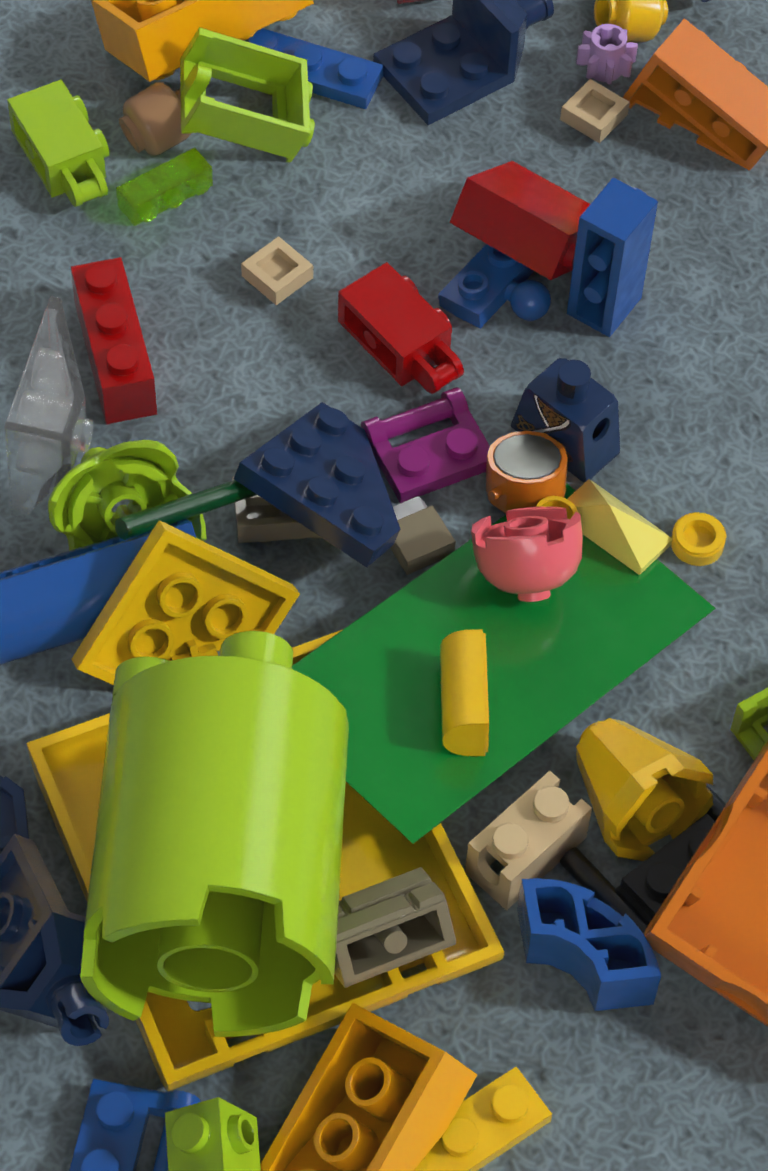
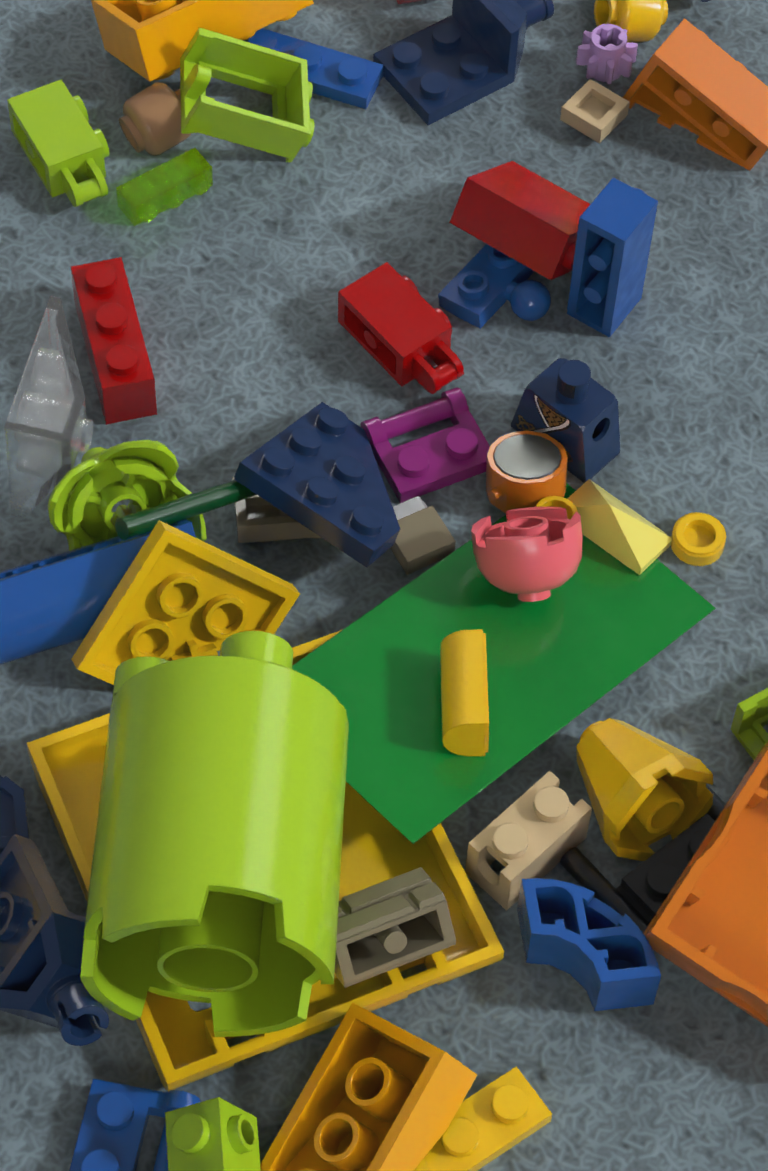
tan plate [241,236,313,305] -> none

